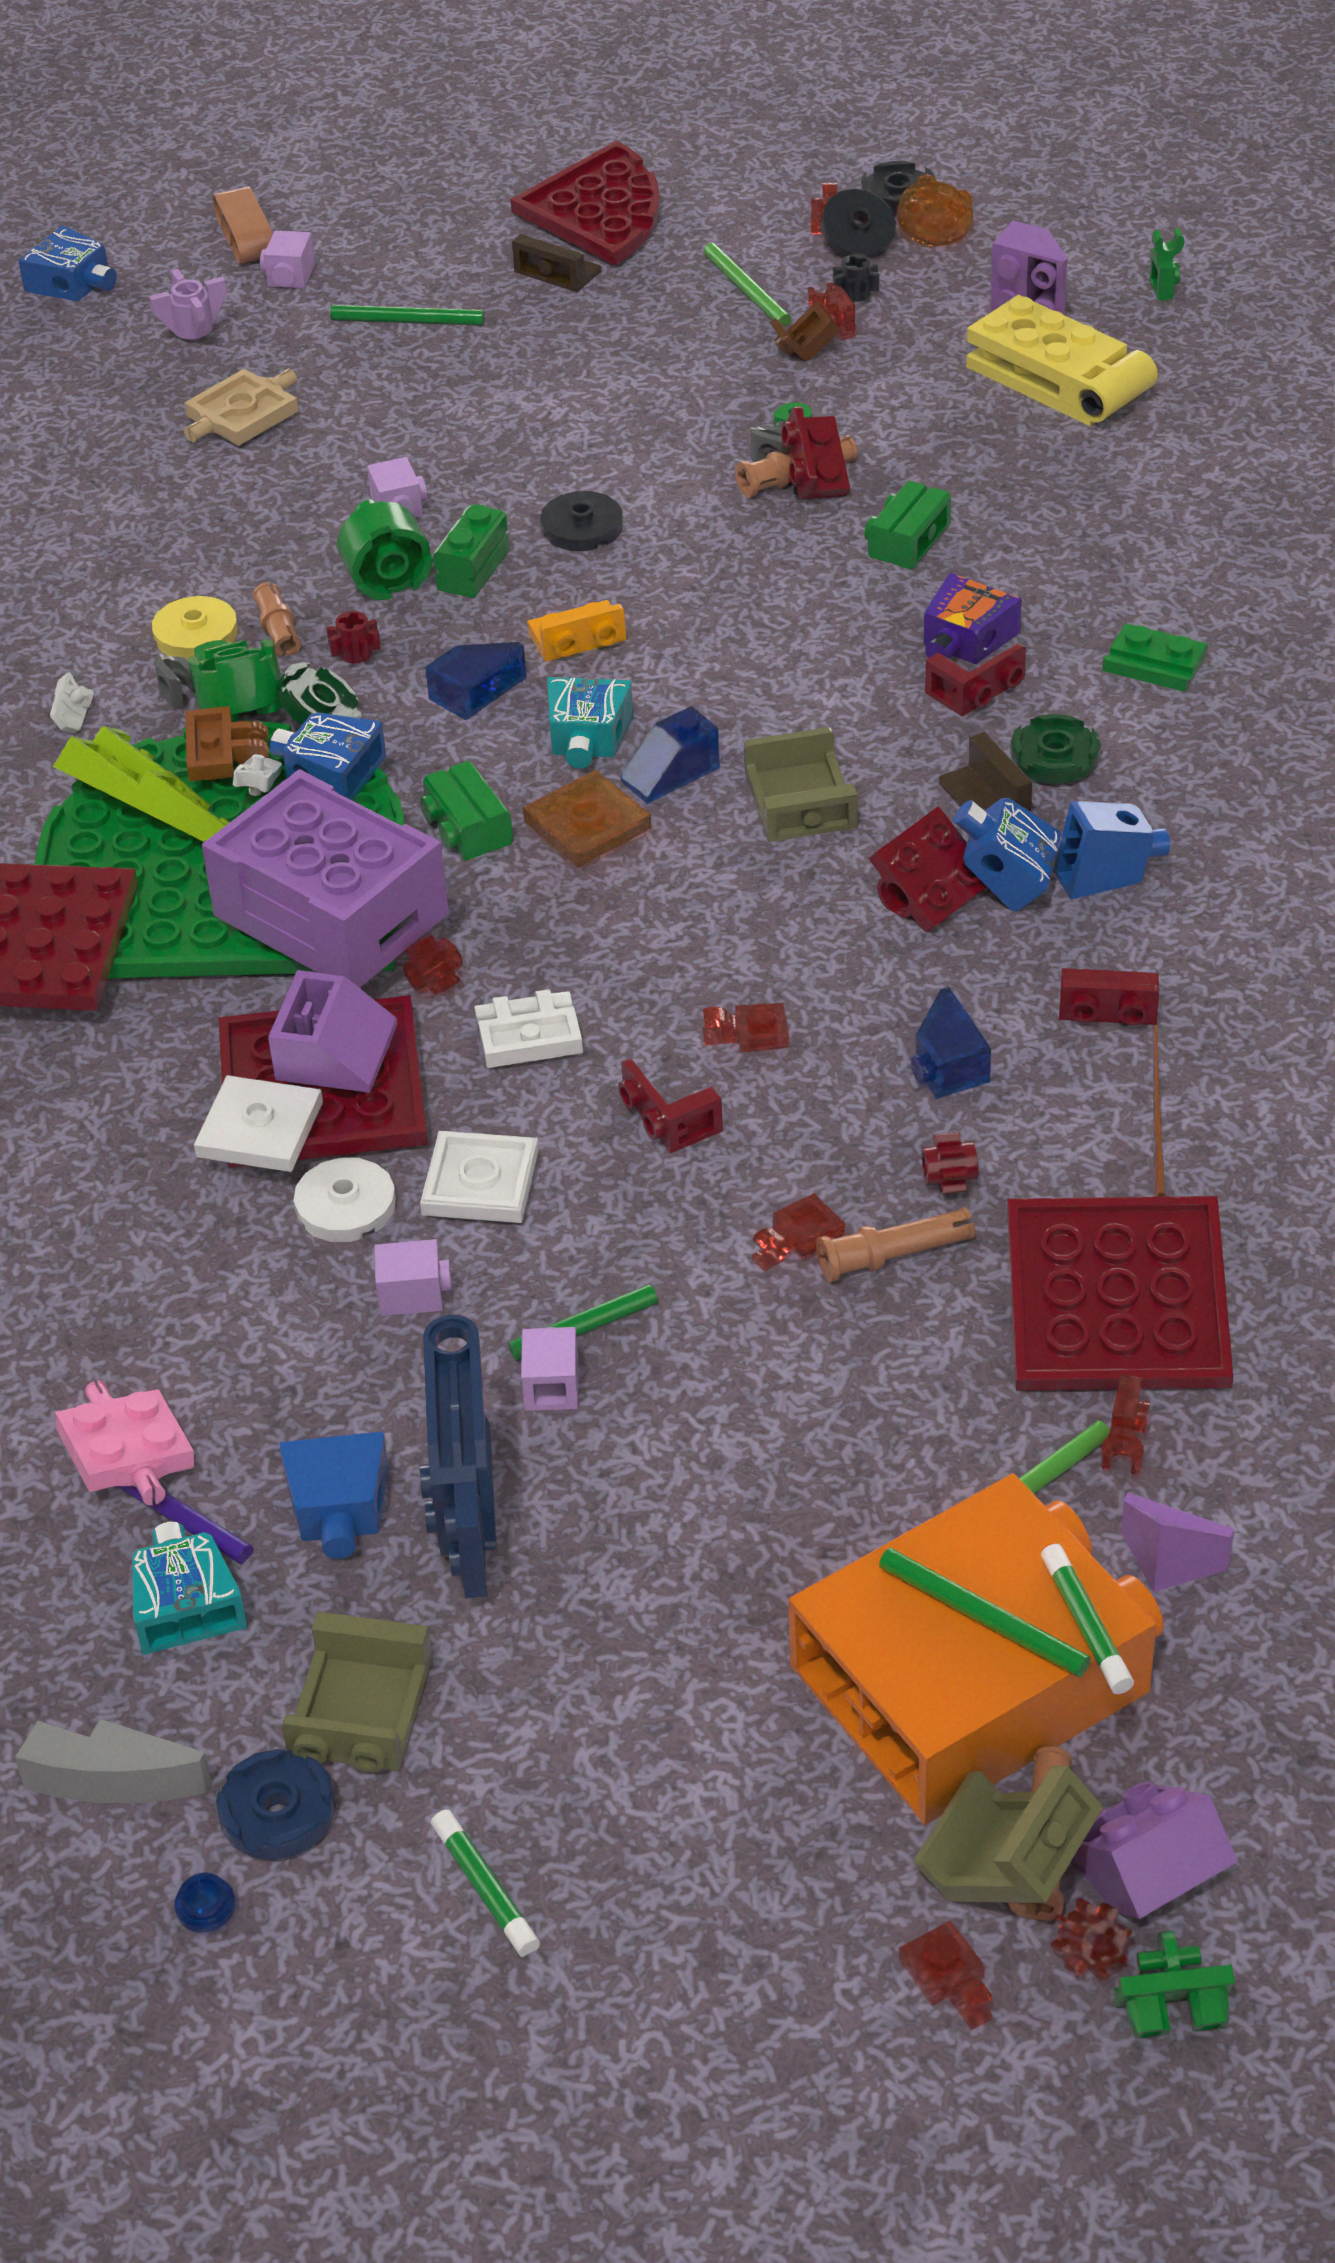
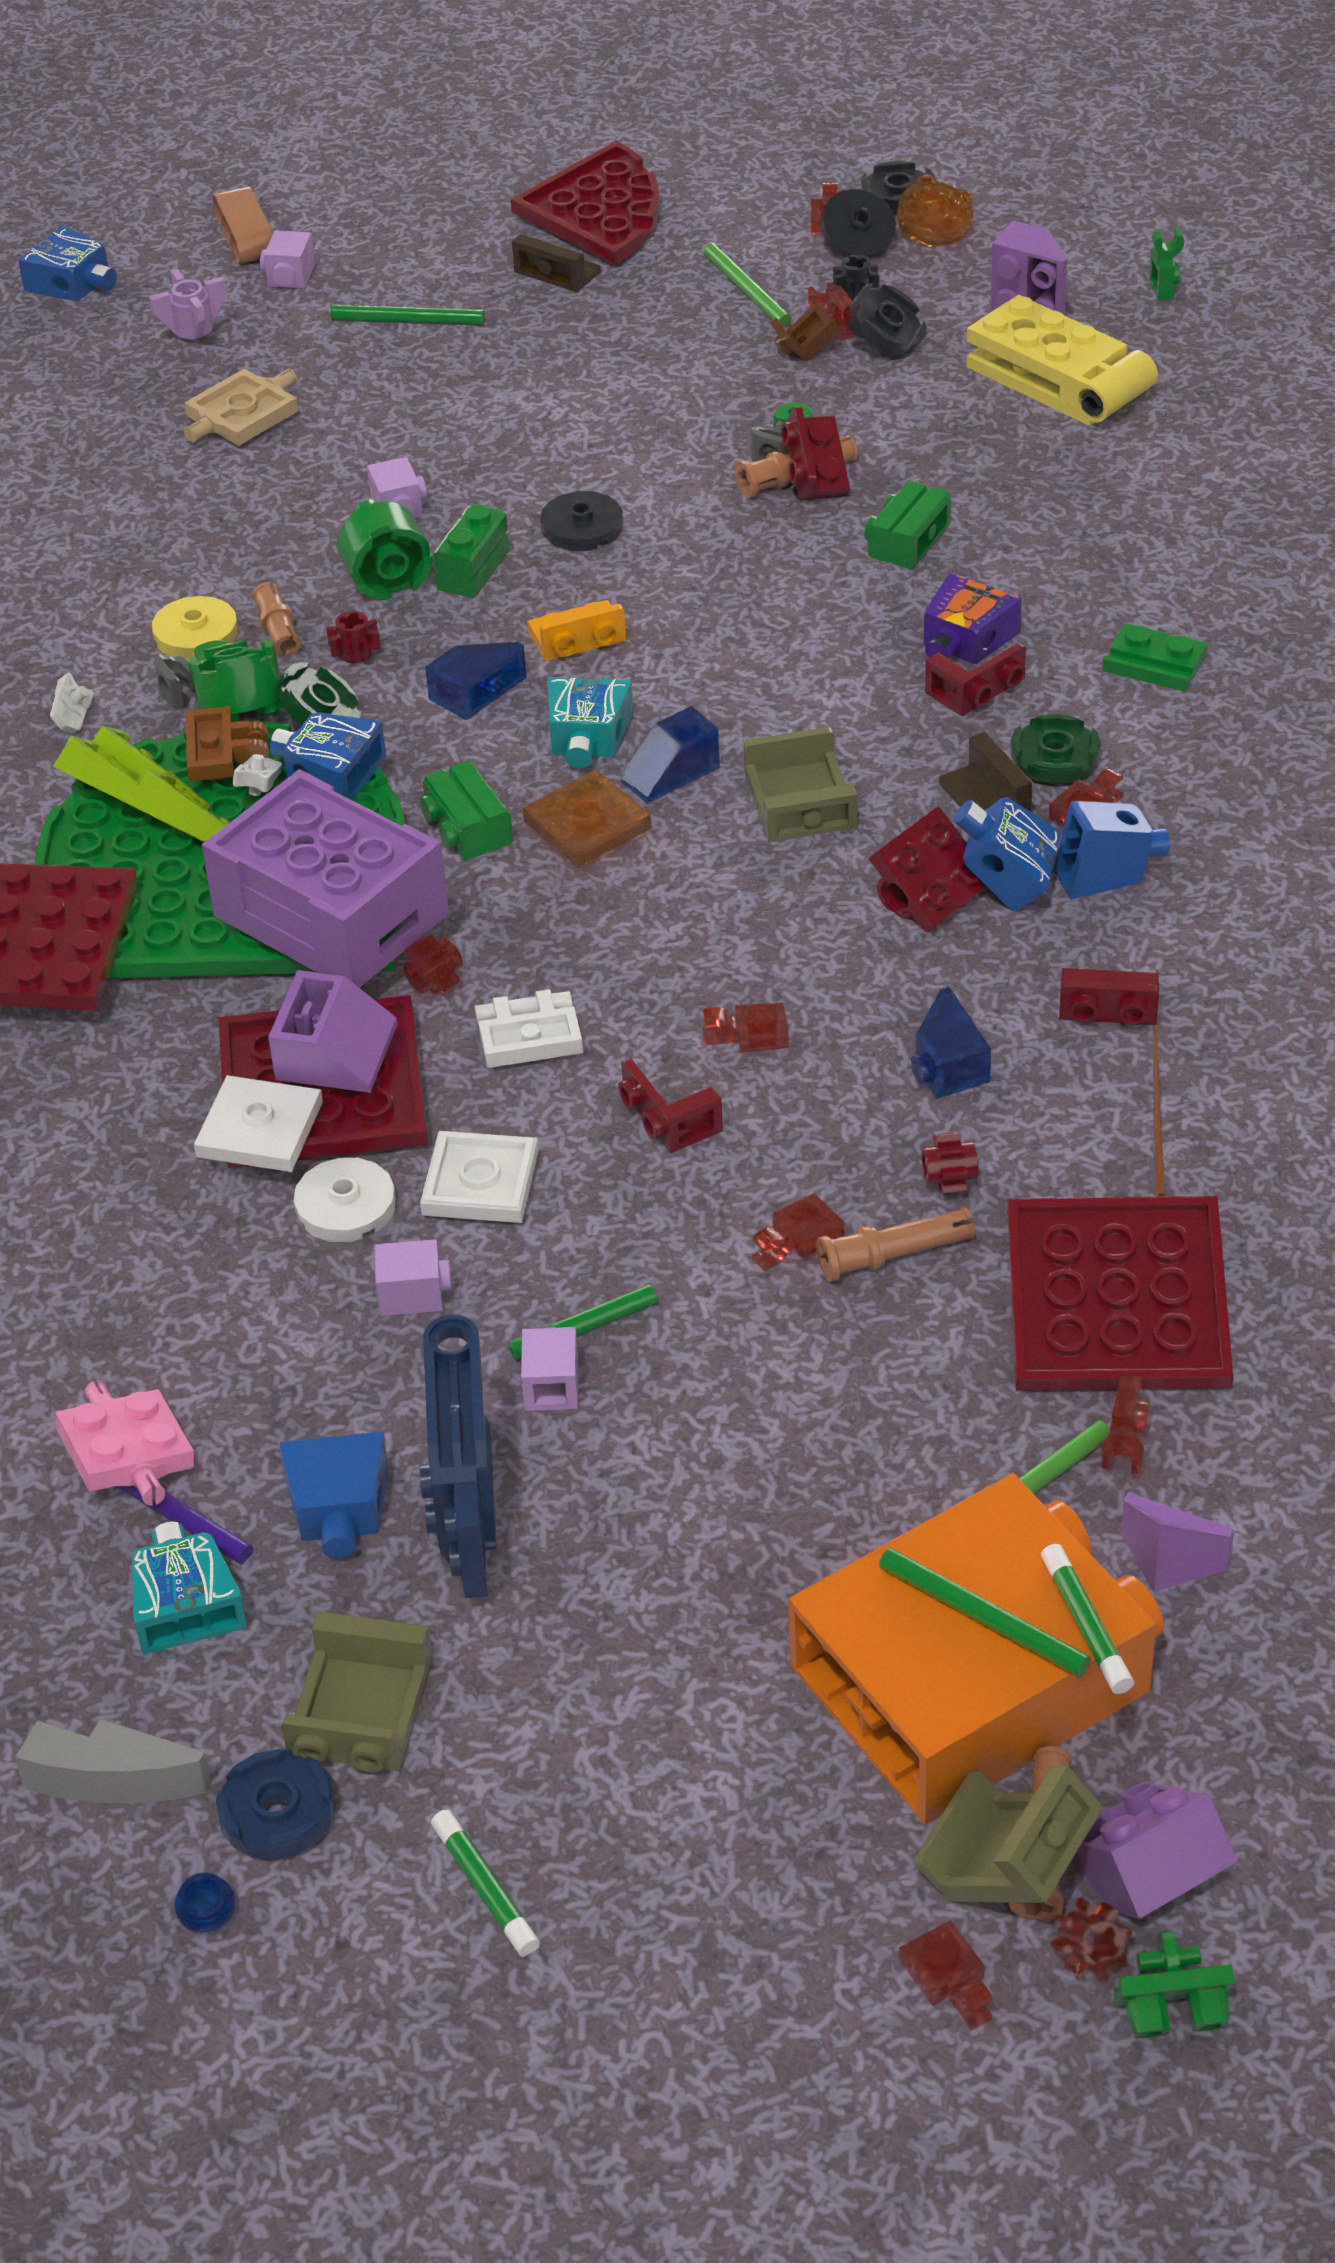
none -> black plate [849,284,926,360]
none -> clear red plate [1049,768,1123,826]

